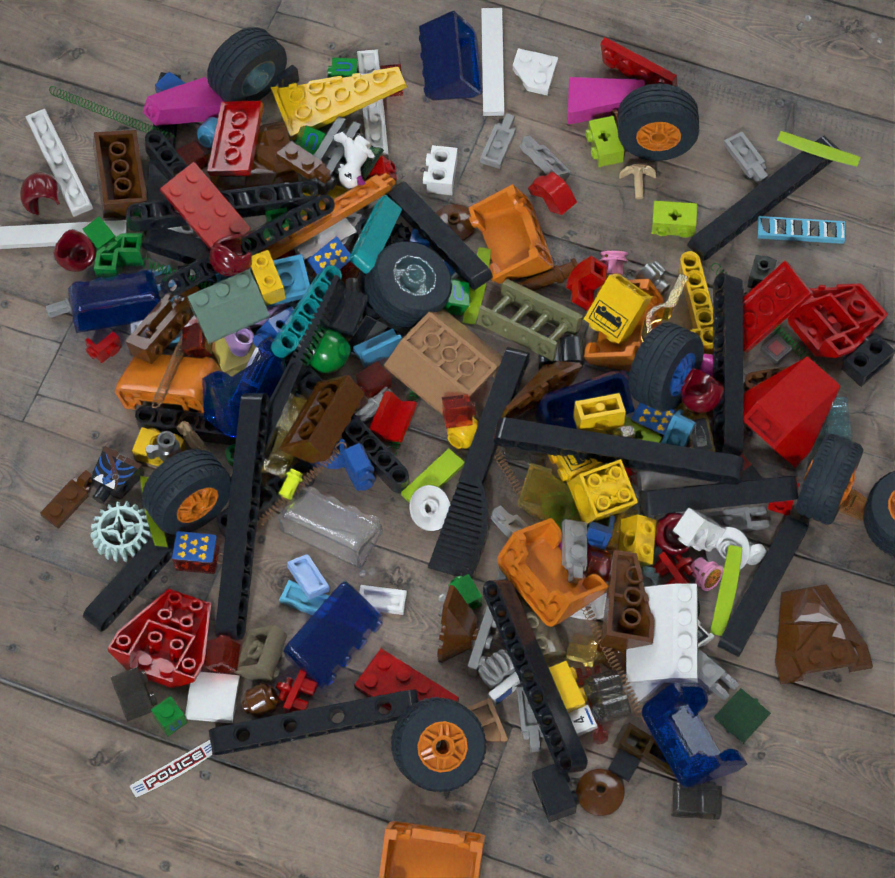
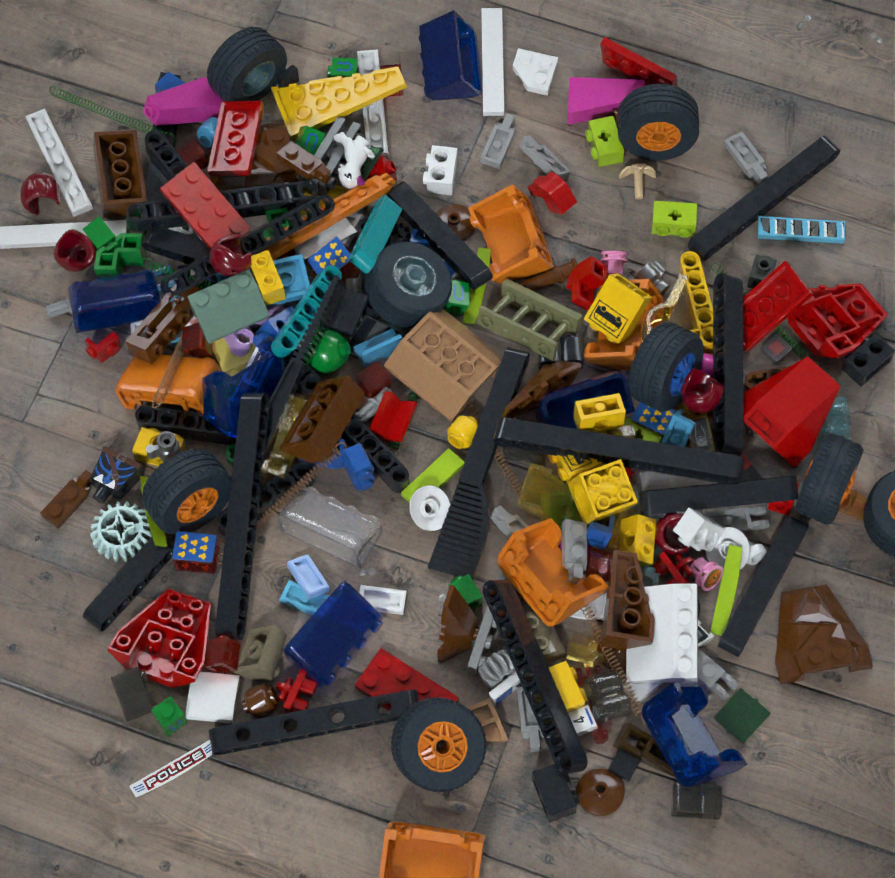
tan axle [177,421,210,452] -> none
neon yellow pin [278,469,303,500] -> none
clear red brick [441,394,476,429] -> none
lime sticker [777,131,861,167] -> none

